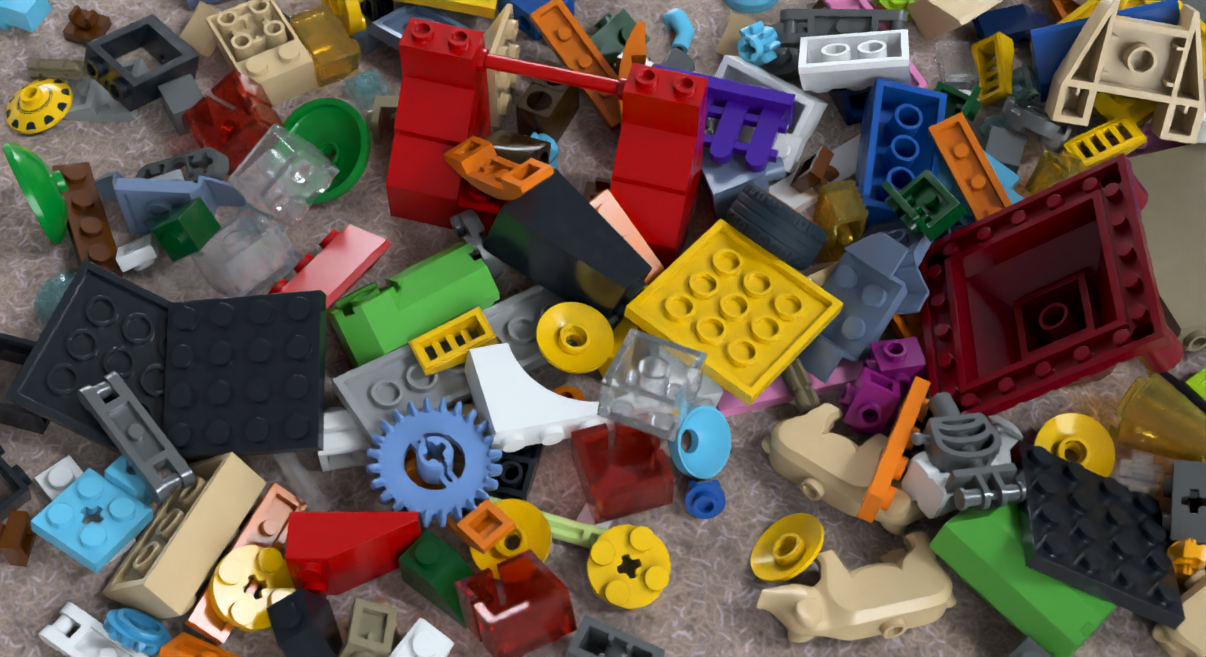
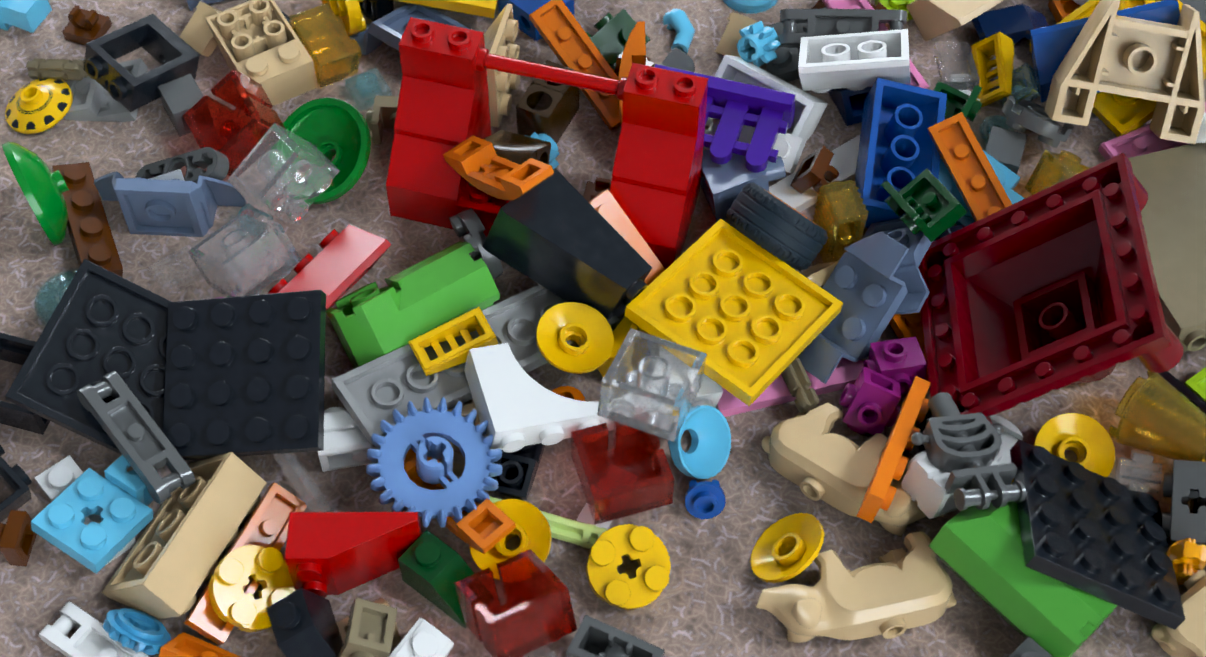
white plate [116,233,159,272] -> none
dark green slope [144,197,221,261] -> none
yellow slope [1062,113,1147,171] -> none

